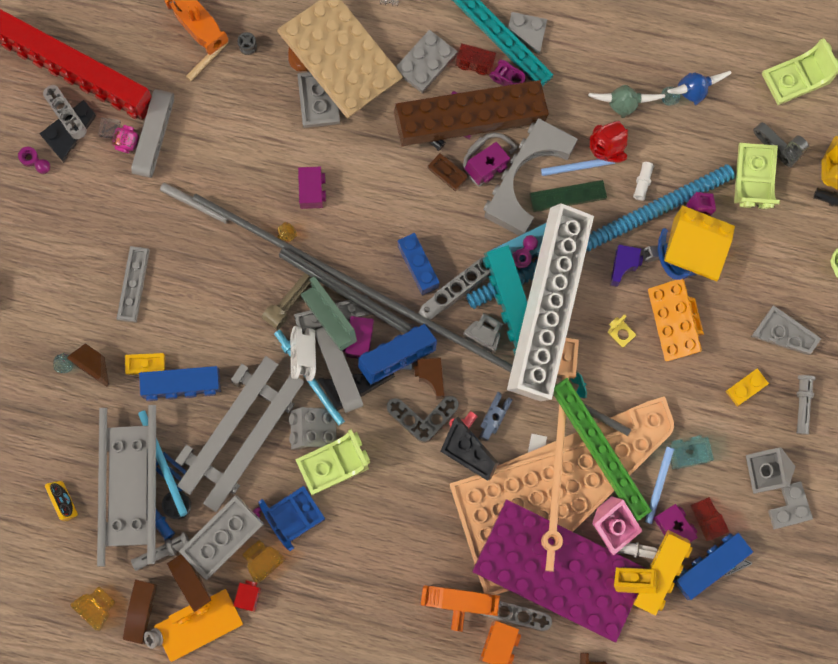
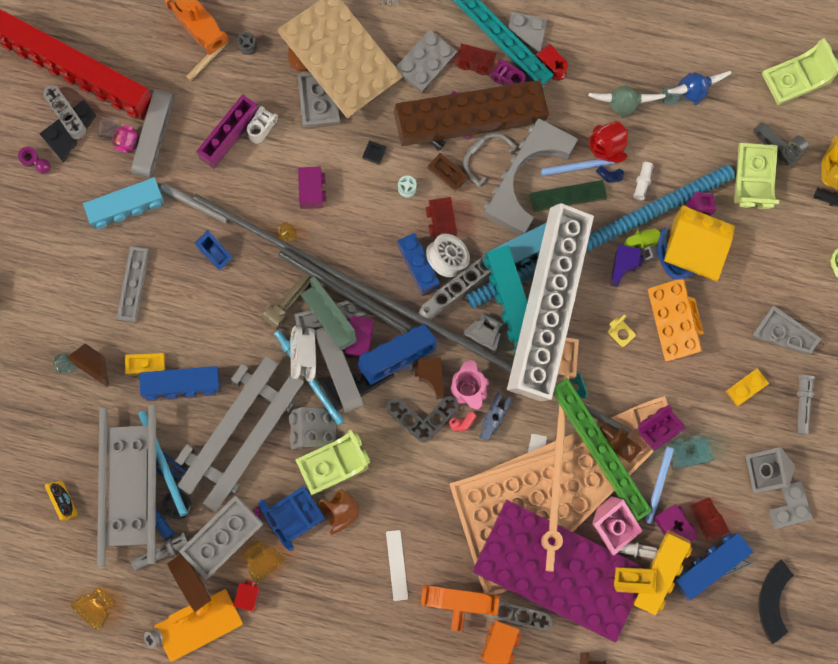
reddish brown slope [123,579,157,644] -> none
black wing [440,417,499,481] -> none
magenta brick [465,142,510,186] -> none
magenta plate [512,235,538,268] -> none
none -> medium azure brick [83,177,165,229]
none -> blue slope [194,230,233,270]
none -> magenta brick [196,94,258,169]
none -> white piece [247,106,278,144]
none -> dark orange piece [319,489,359,535]
none -> black tile [362,140,386,165]
none -> white sticker [386,530,408,601]
none -> light aqua wheel [398,176,417,198]
none -> clear red brick [425,197,457,241]
none -> white wheel [426,234,470,278]
none -> bright pink piece [451,360,489,409]
none -> red piece [535,44,568,81]
none -> clear blue arm [596,165,625,183]
none -> reddish brown bracket [600,423,642,463]
none -> lime arm [624,228,660,252]
none -> magenta bracket [638,405,686,451]
none -> black tile [758,559,794,644]

